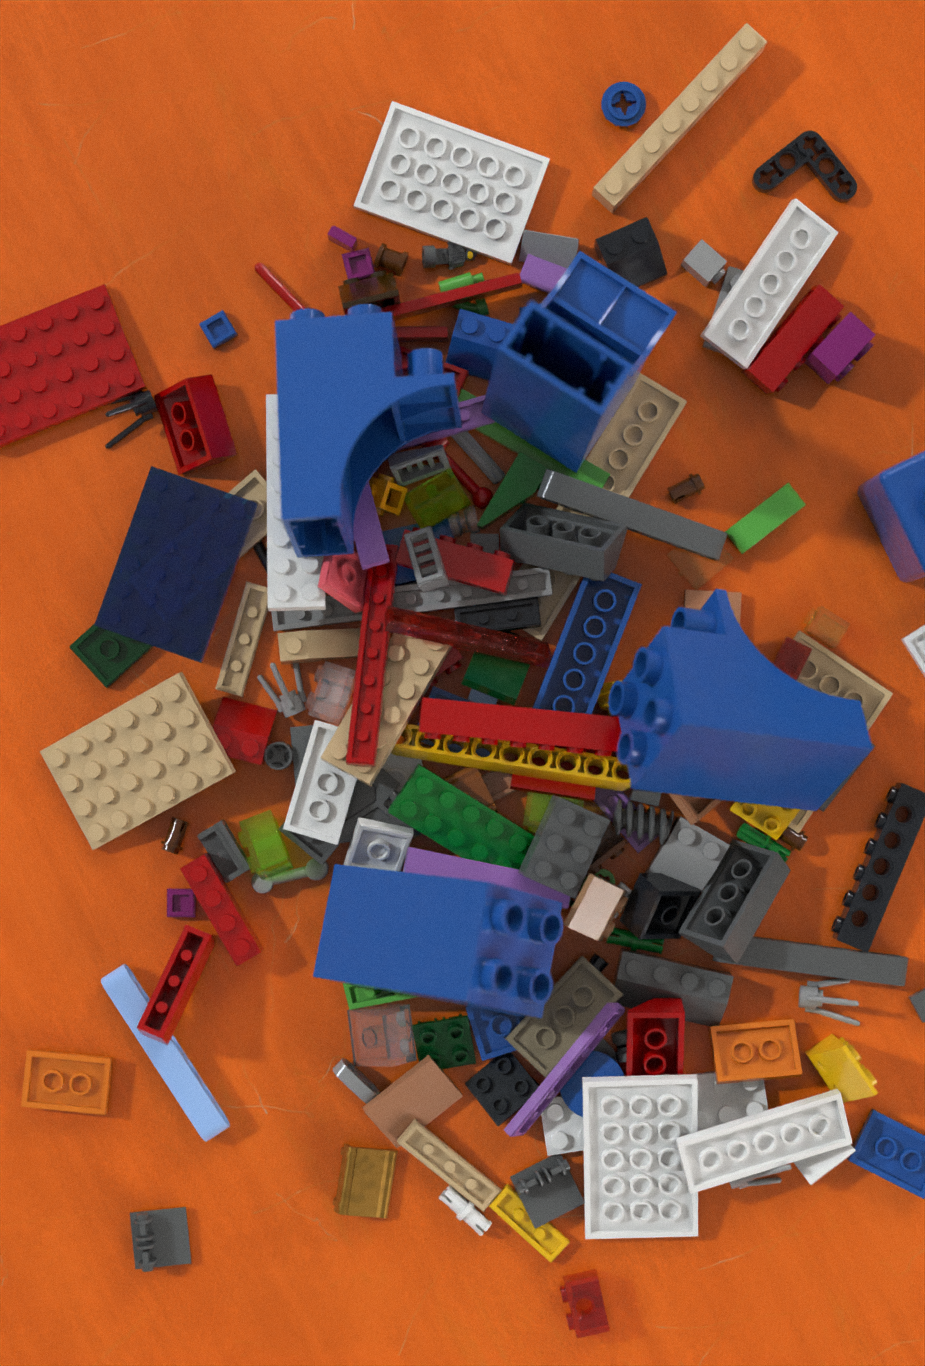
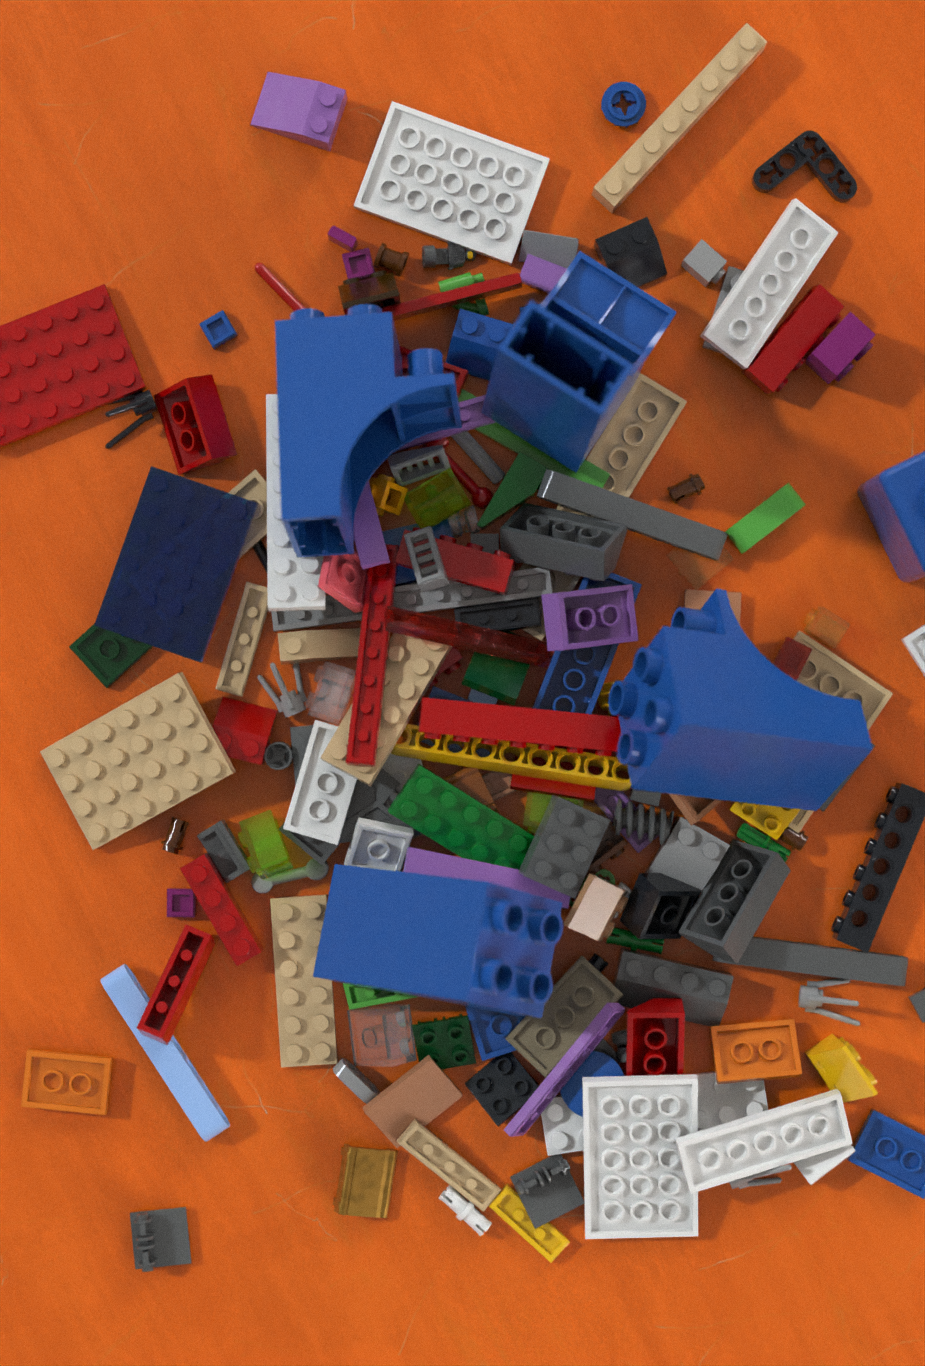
red tile [395,326,448,342] -> none
clear red brick [560,1269,610,1338] -> none
none -> medium lavender slope [250,72,347,151]
none -> tan plate [270,894,338,1067]
none -> medium lavender slope [541,584,638,651]

